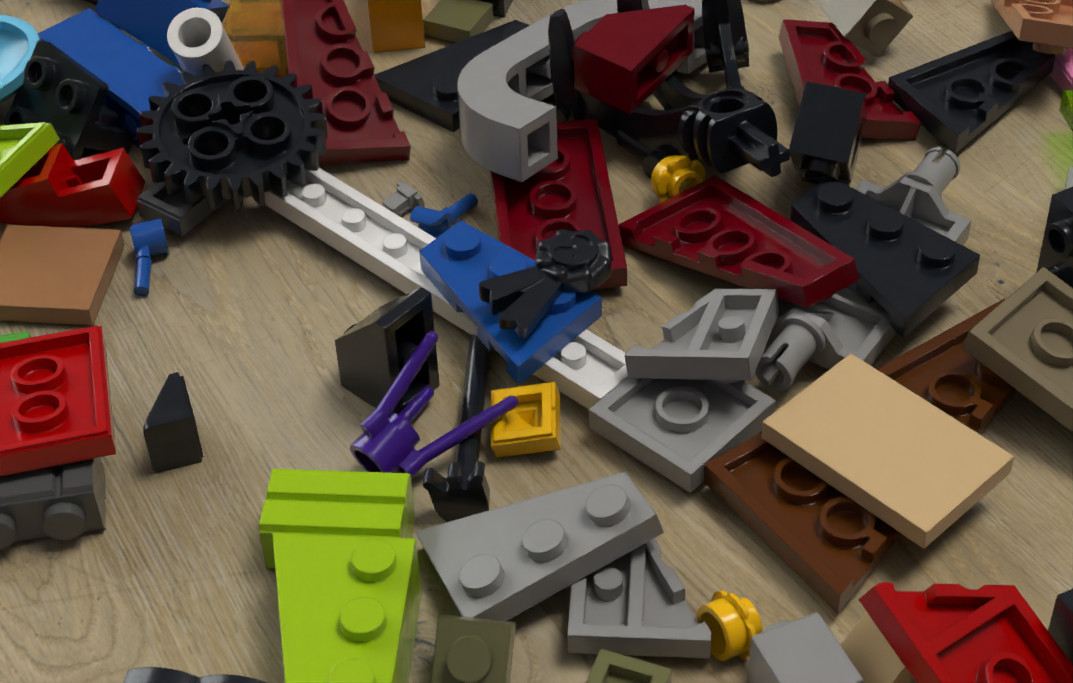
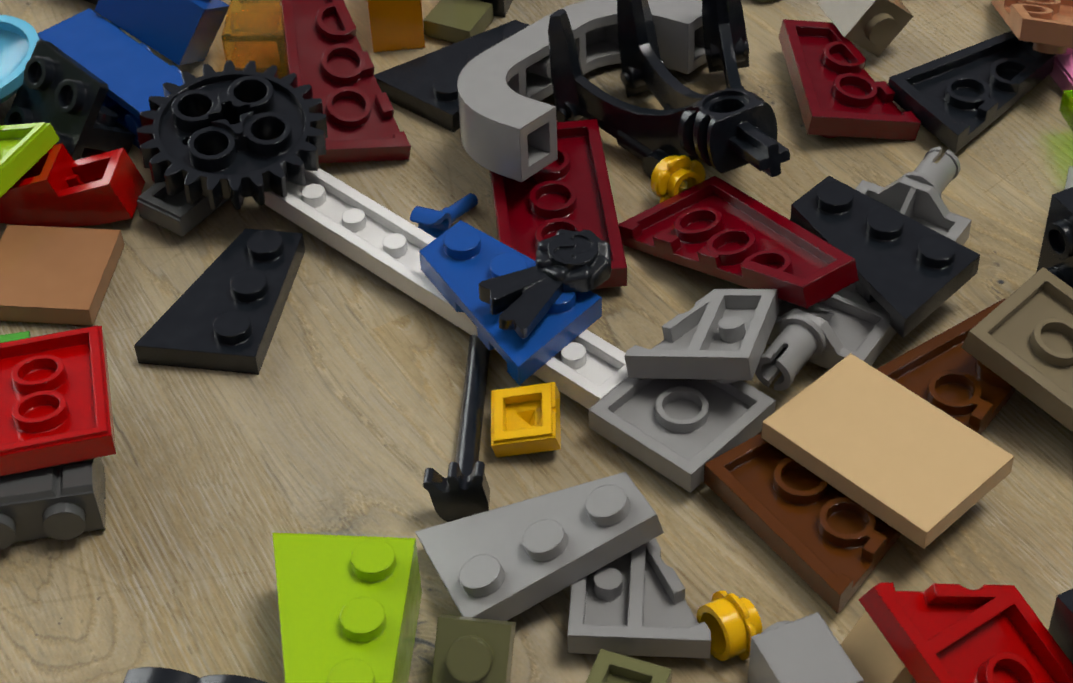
blue hand [130,218,169,296] -> none
black slope [143,372,204,472] -> none
white brick [167,8,244,78] -> none
lime brick [259,468,415,570] -> none
black slope [335,287,440,415] -> none
dark purple plant [349,331,518,479] -> none
light grey piece [382,181,425,216] -> none
dark red slope [571,5,695,114] -> none
black brick [789,81,867,185] -> none
none -> black wing [134,228,305,375]

